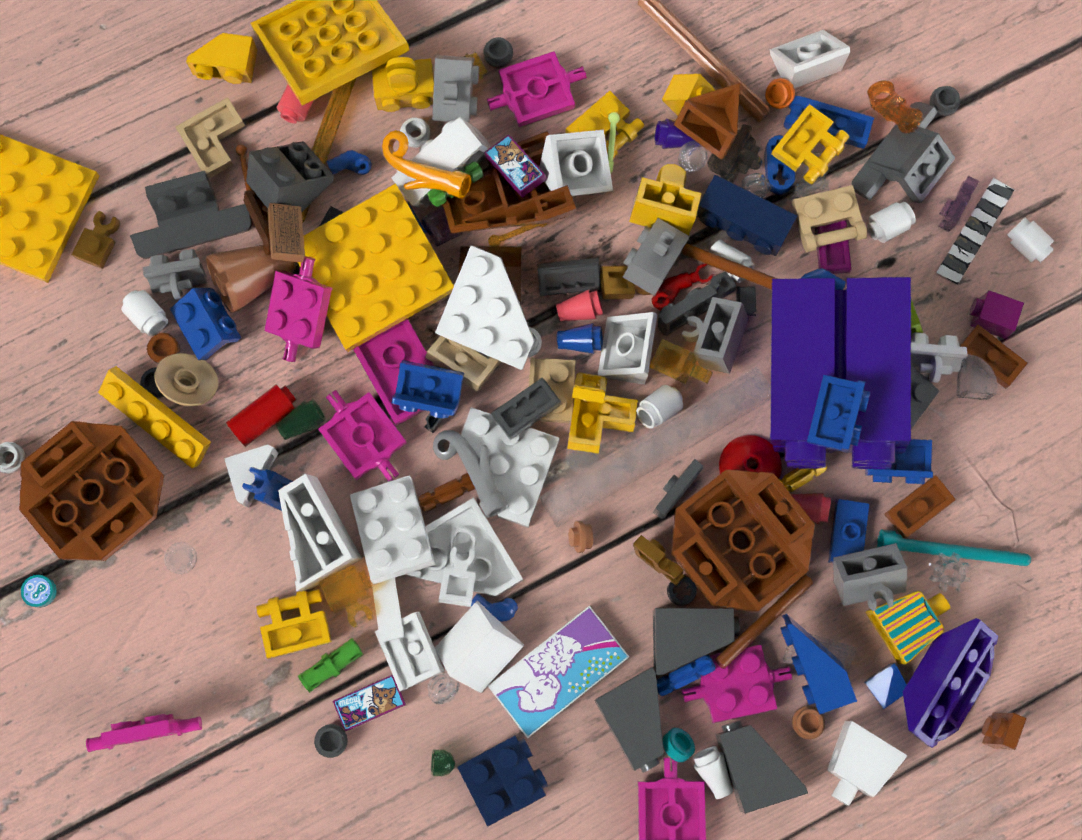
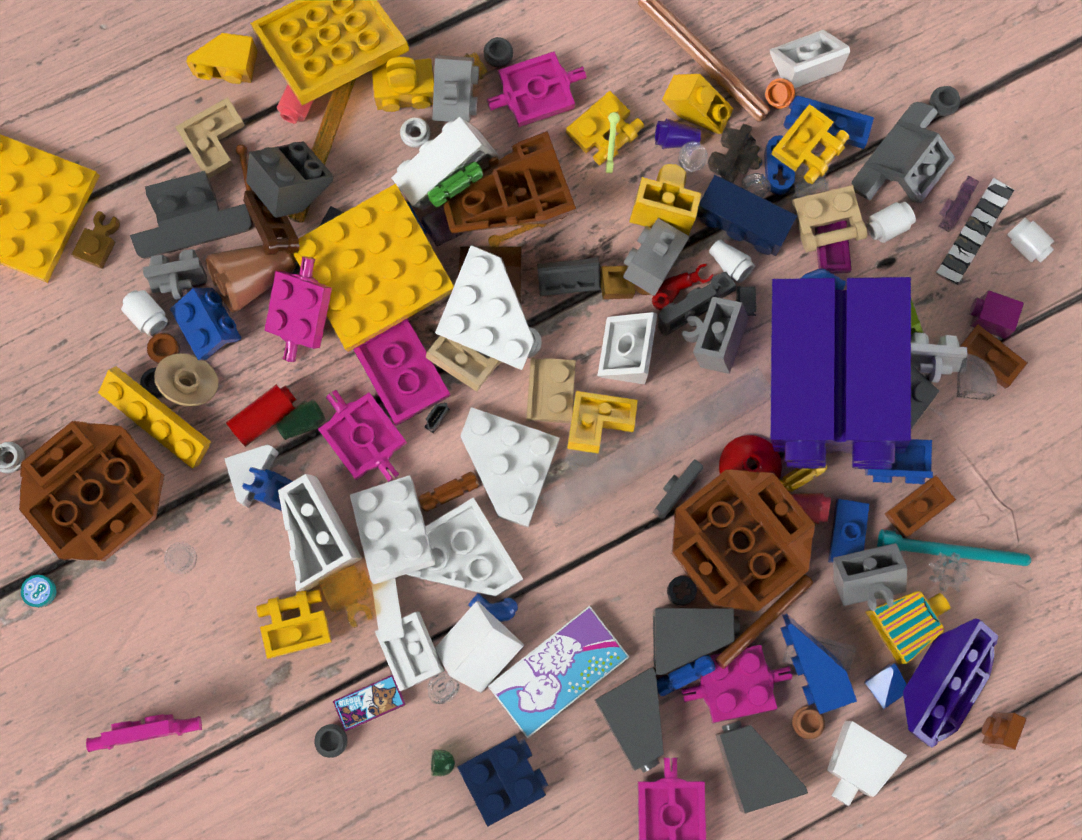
medium nougat tile [268,203,305,263] -> none
bright green pin [298,638,364,693] -> none
blue arm [326,150,372,175] -> none
light orange plant [382,130,471,199] -> none
blue bracket [391,360,464,418] -> none
light grey plant [433,430,509,518] -> none
white plate [439,547,476,607] -> none
tile [484,134,547,197] -> none
dark grey plate [491,377,561,440] -> none
white slope [539,130,613,196] -> none
coral cone [556,289,603,322] -> none
blue cone [557,323,603,354] -> none
nougat plate [568,521,593,553] -> none
yellow plate [572,372,608,403] -> none
pearl gold plate [633,535,685,586] -> none
white brick [636,385,683,429] -> none
clear yellow brick [649,339,713,384] -> none
teal tile [662,728,695,763] -> none
dark orange slope [674,83,740,160] -> none
dark orange bar [682,244,778,290] -> none
white cone [693,746,733,799] -> none
blue bracket [807,375,870,453] -> none
clear orange connector [867,80,923,134] -> none

